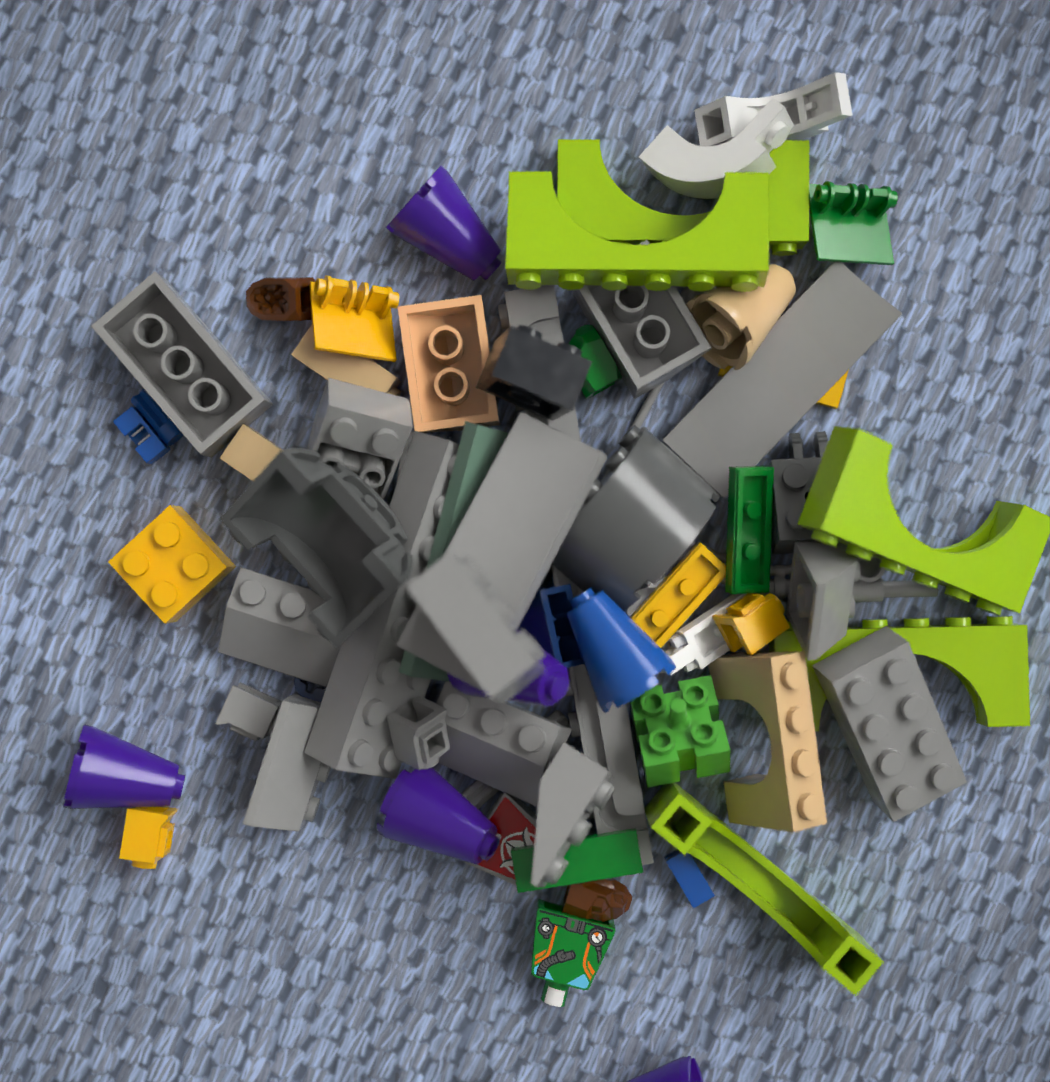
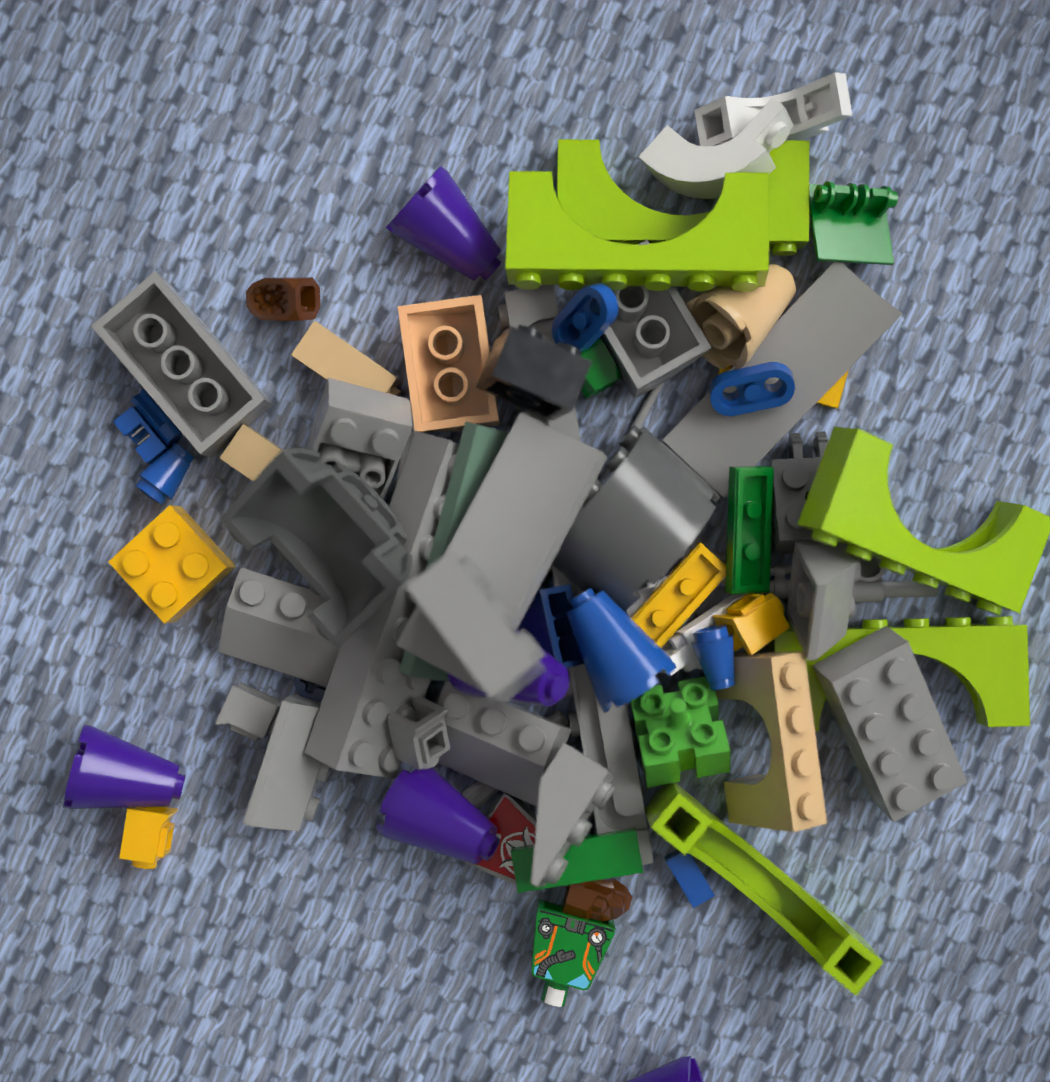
yellow hinge [309,275,399,362] -> none
none -> blue cone [135,443,194,506]
none -> blue plate [552,284,618,351]
none -> blue cone [691,625,735,690]
none -> blue plate [709,362,795,416]

